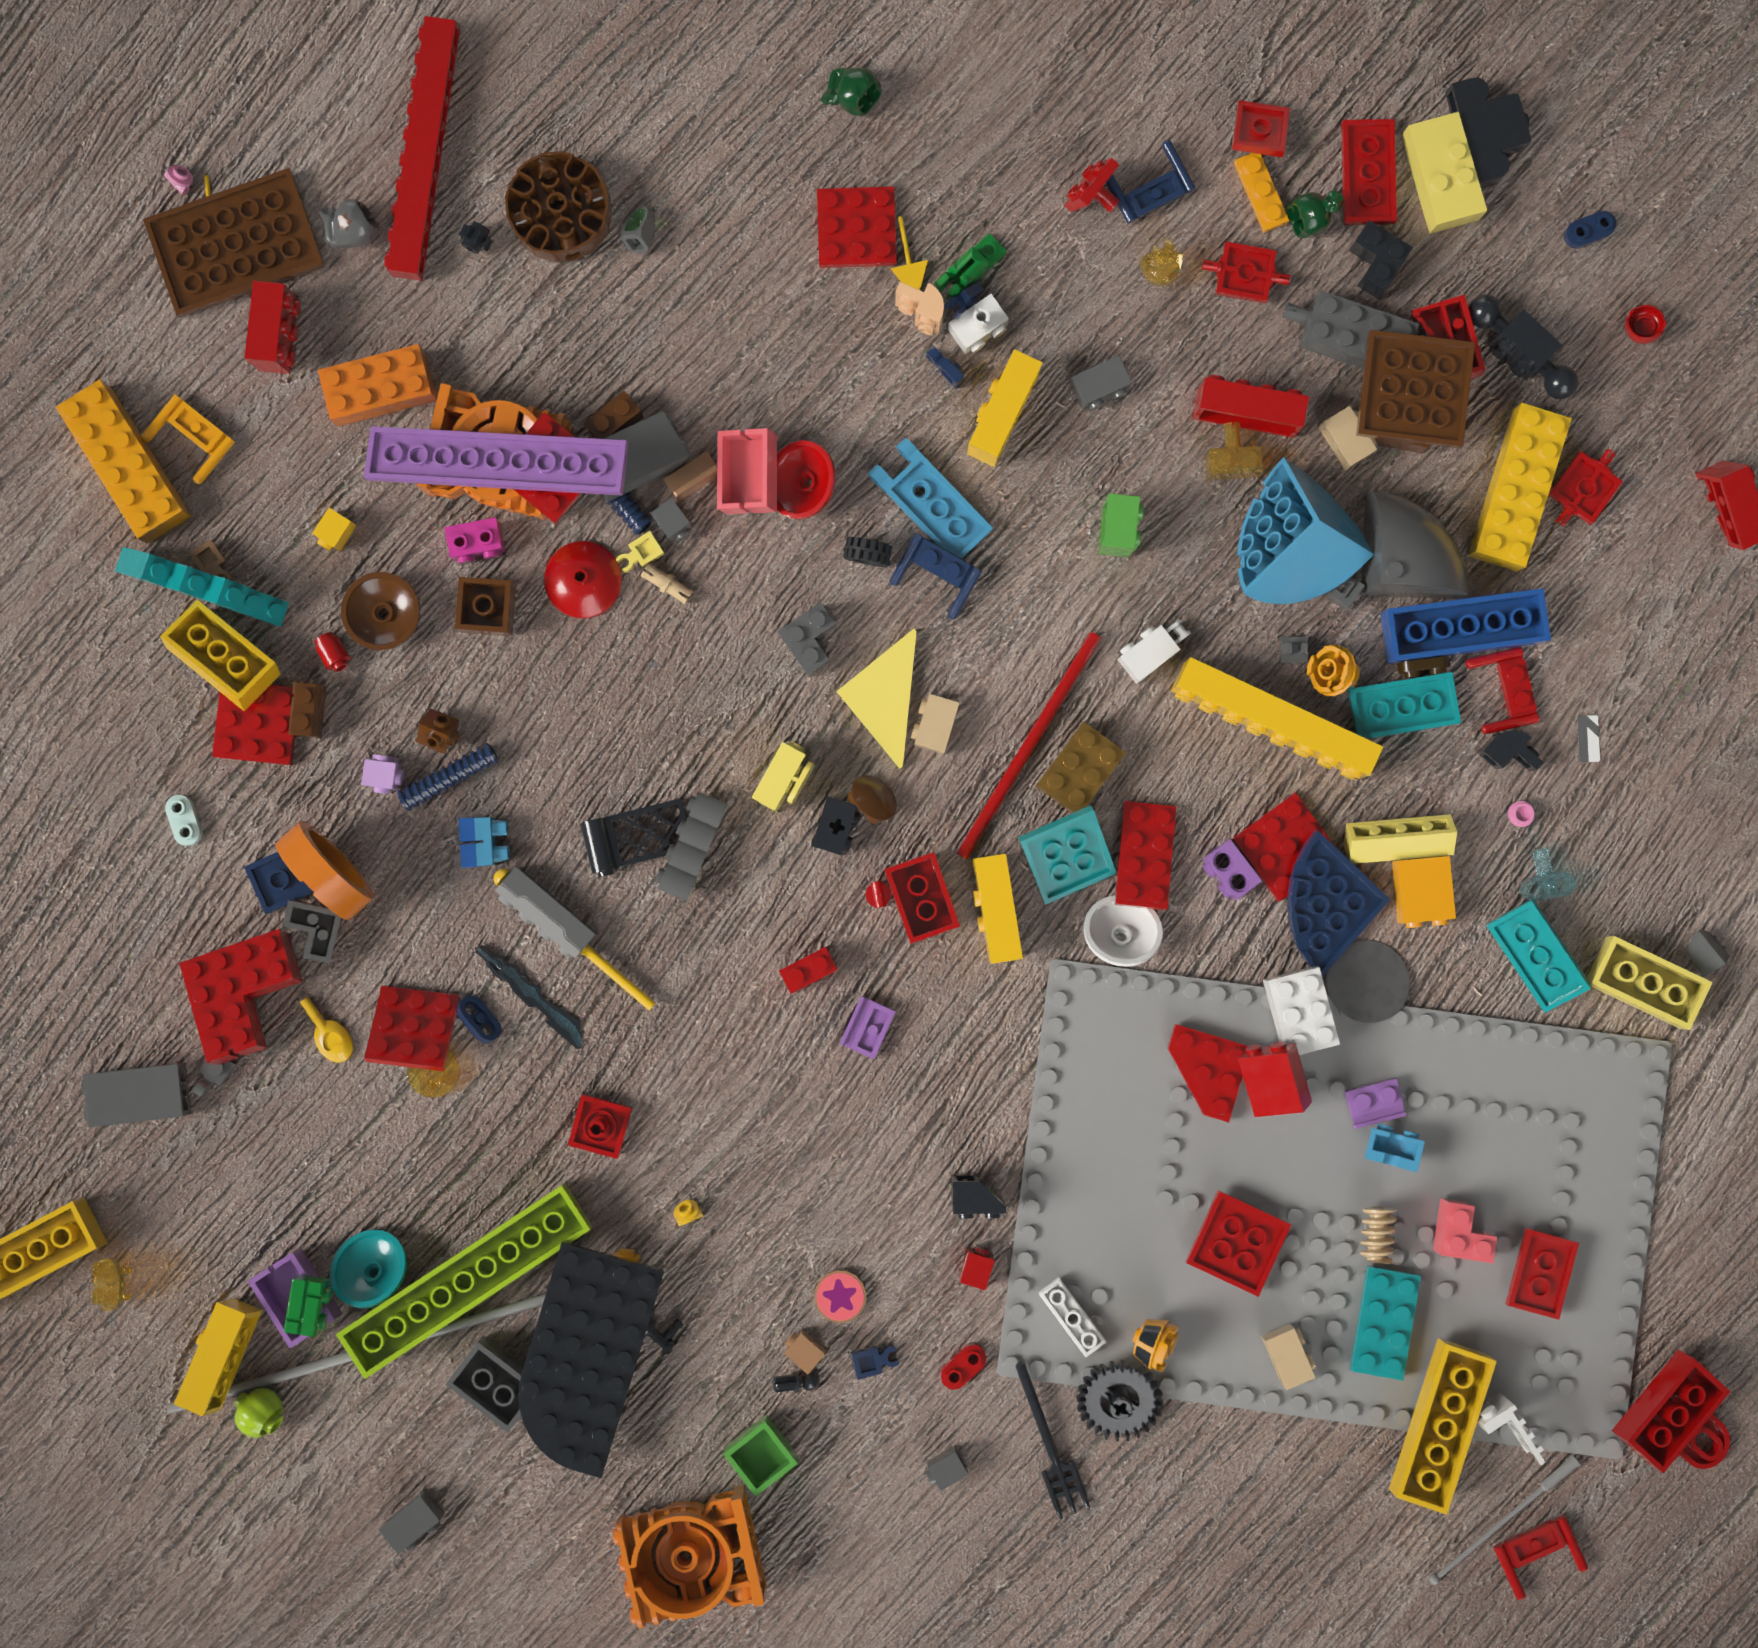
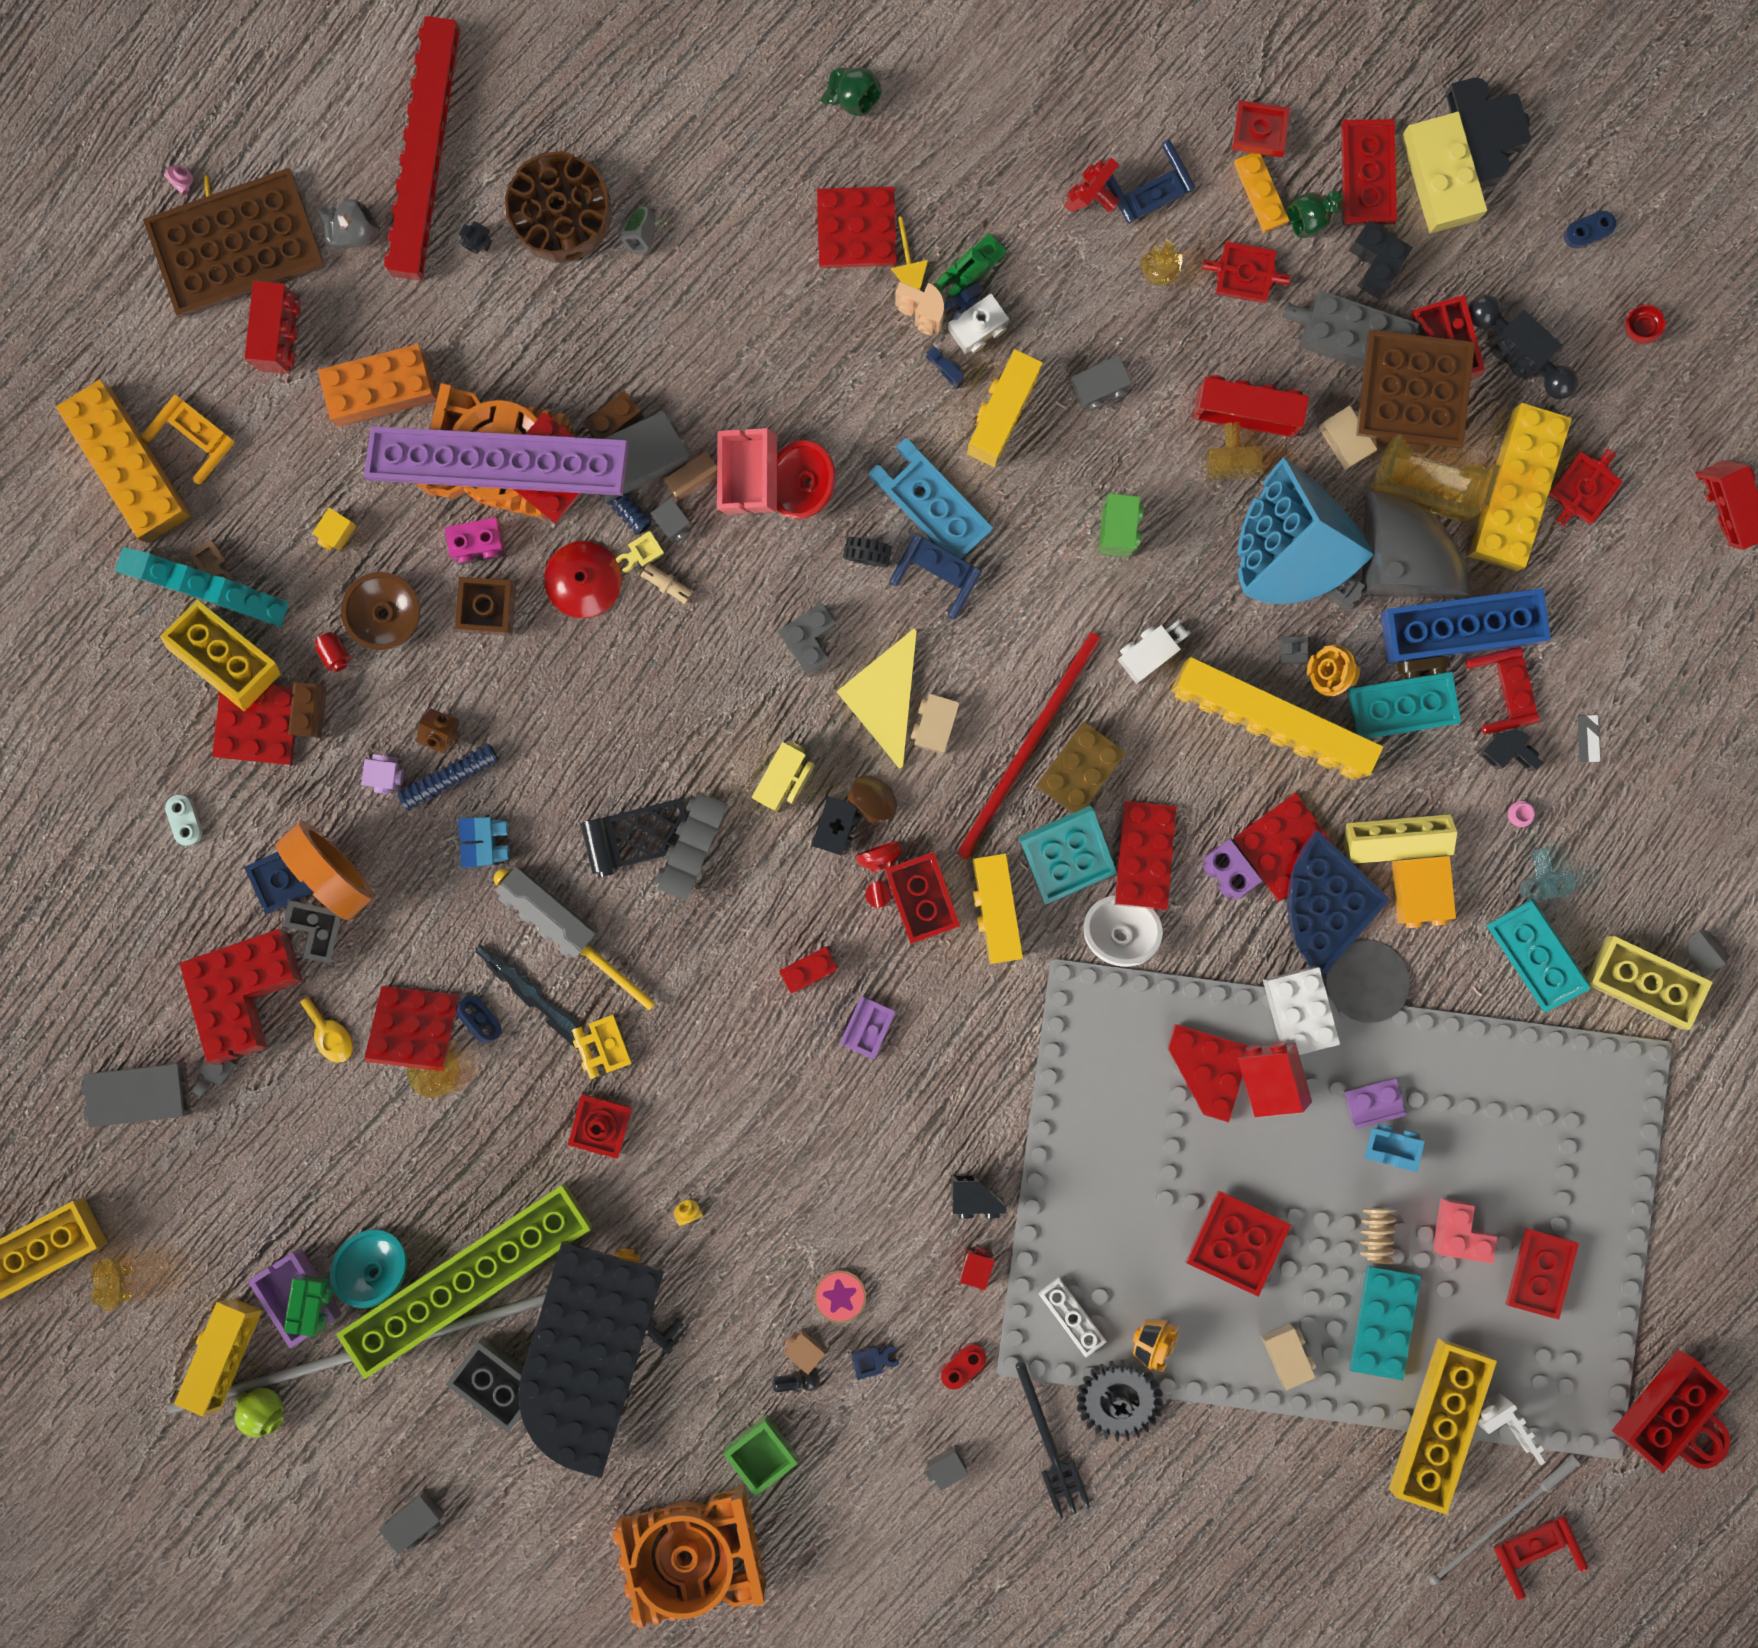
none -> yellow plate [572,1014,632,1079]
none -> red piece [855,841,902,872]
none -> clear yellow windscreen [1370,434,1500,522]

